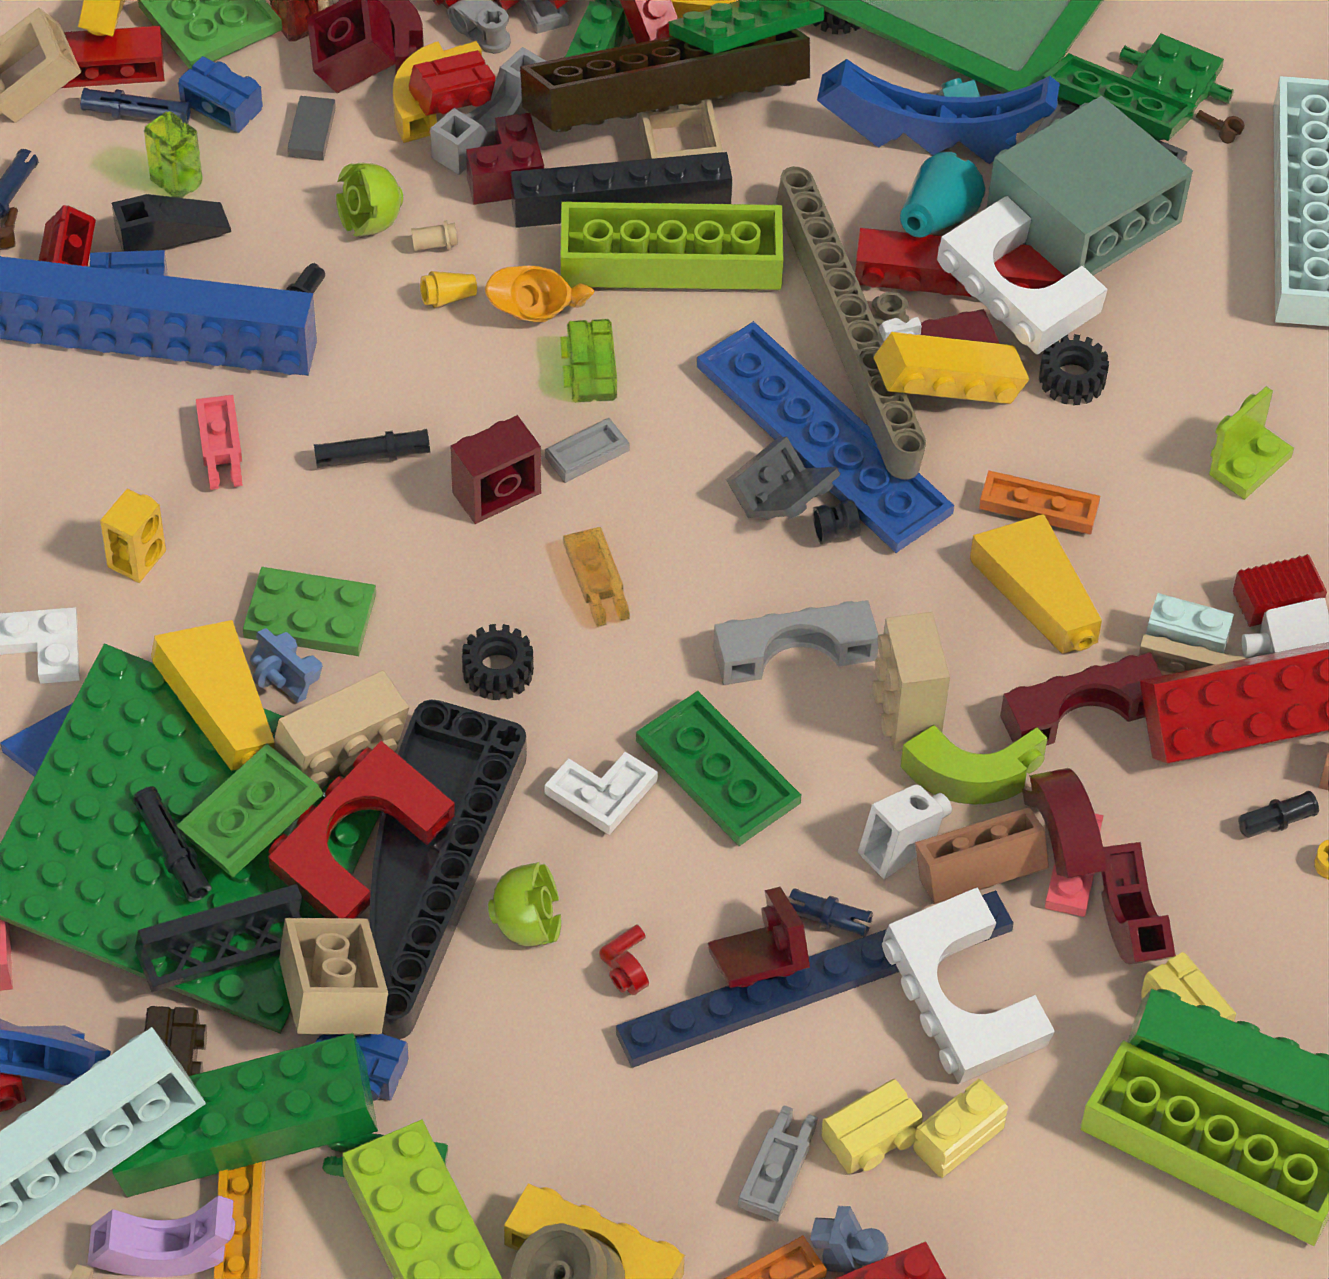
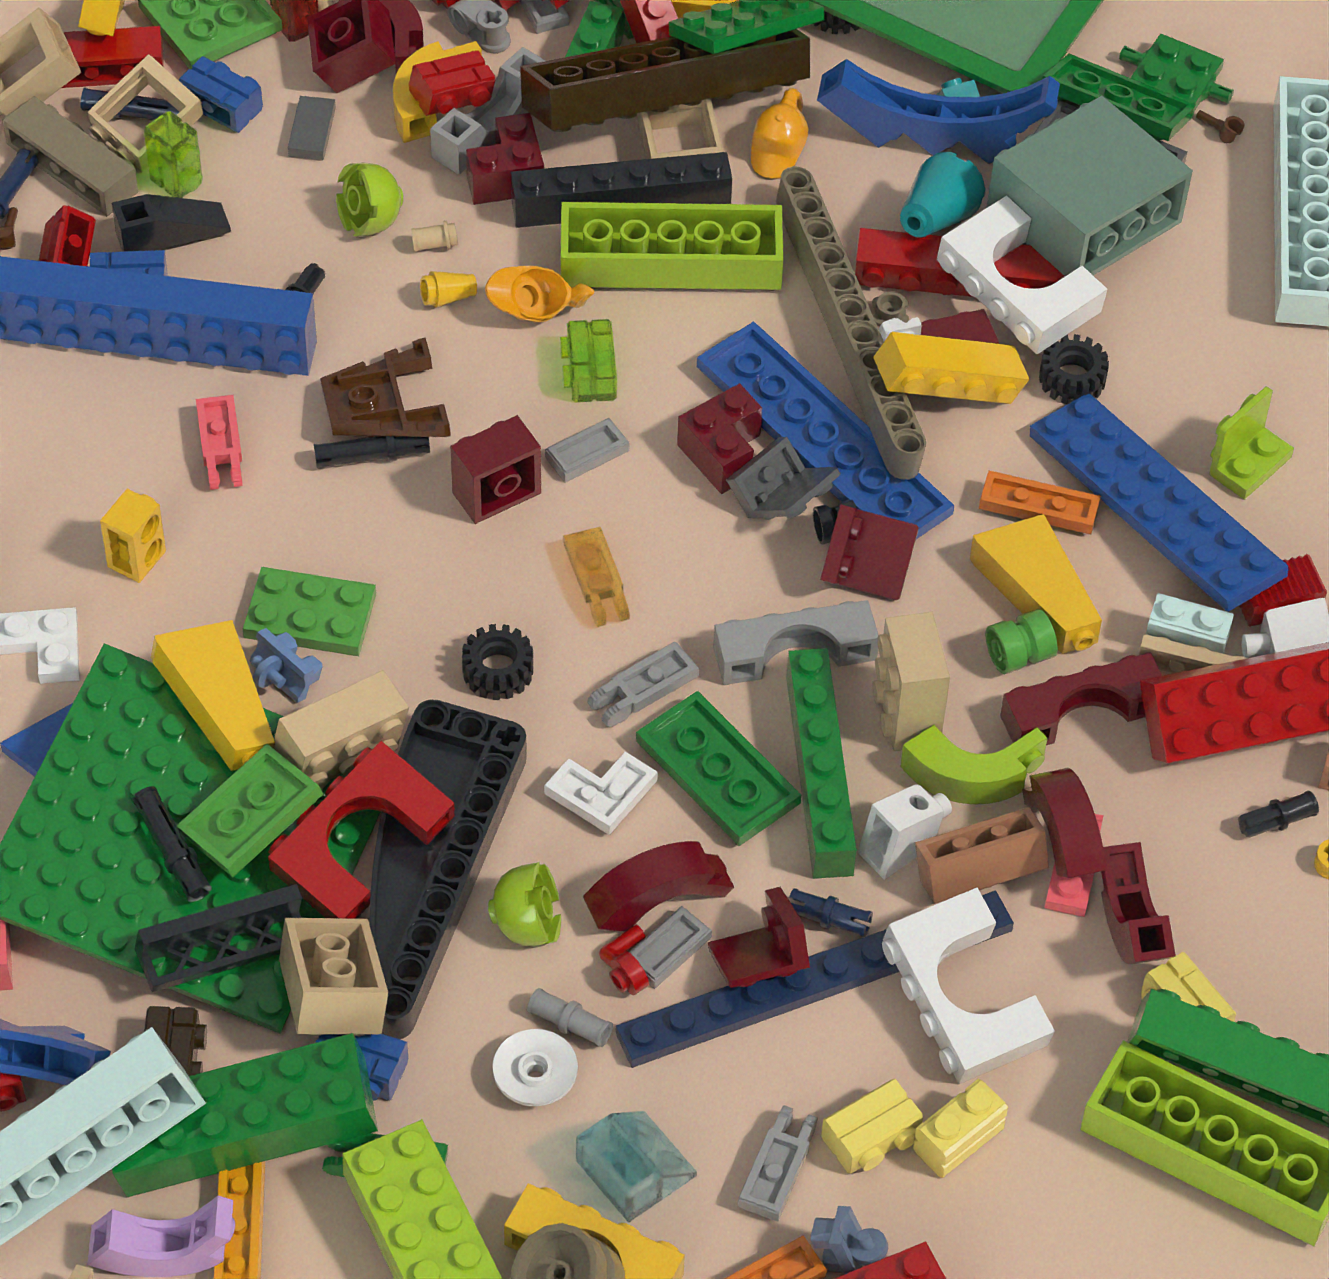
none -> dark tan brick [3,96,138,216]
none -> tan window [87,54,203,172]
none -> reddish brown wing [320,337,451,437]
none -> white dish [493,1029,578,1106]
none -> light grey pin [527,988,613,1047]
none -> clear light blue slope [576,1111,697,1223]
none -> dark red arch [582,841,734,932]
none -> light grey hinge [587,642,699,727]
none -> light grey tile [630,906,712,989]
none -> dark red brick [677,383,762,494]
none -> light orange hair [751,88,809,179]
none -> green brick [786,648,857,879]
none -> dark red bracket [820,504,919,600]
none -> bright green wheel [985,609,1058,675]
none -> blue plate [1030,393,1288,612]

